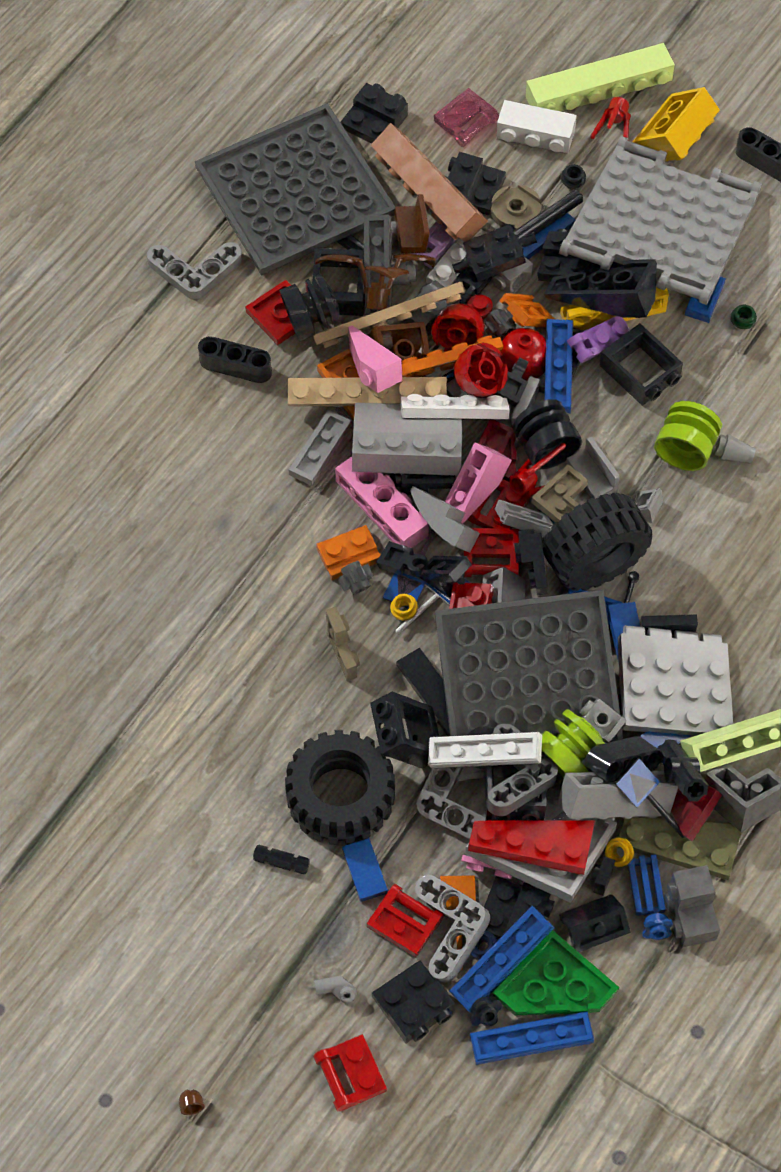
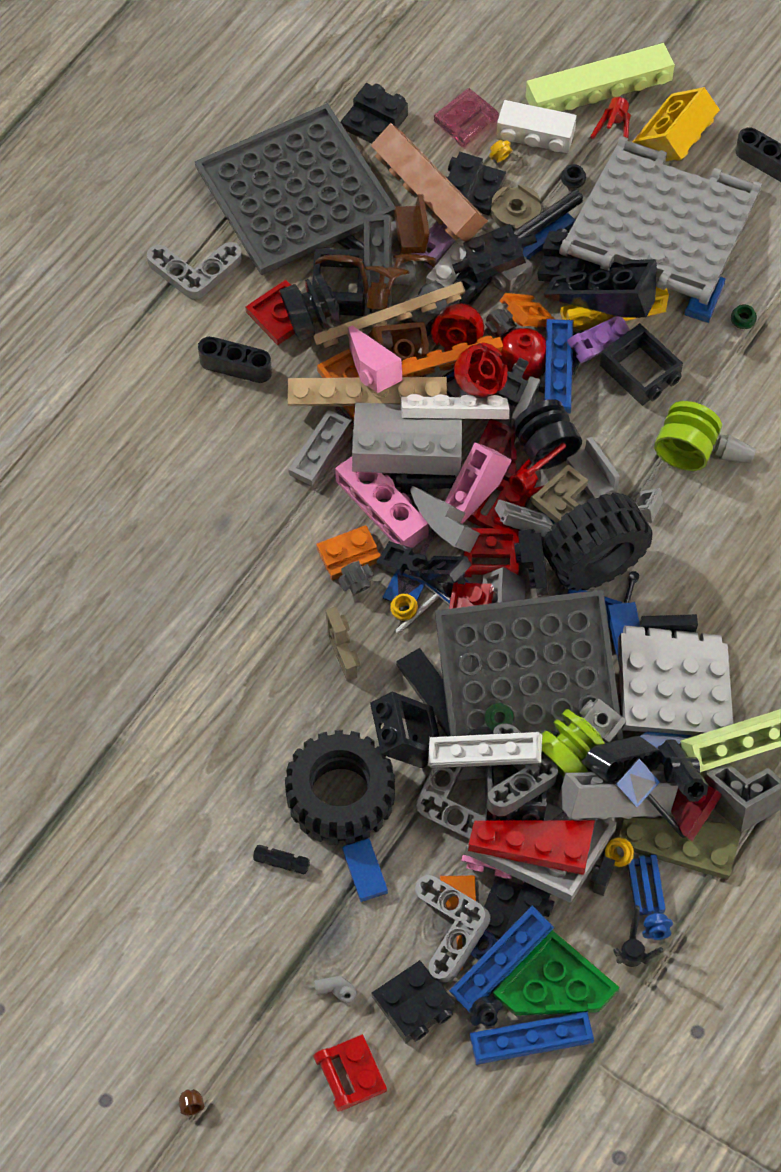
red plate [367,884,445,958] -> none
red plate [467,294,493,319] -> none
black panel [559,894,631,952] -> none
flat silver brick [664,865,720,947] -> none
none -> dark green plate [485,703,513,731]
none -> yellow plate [489,140,513,163]
none -> black plant [613,905,663,967]

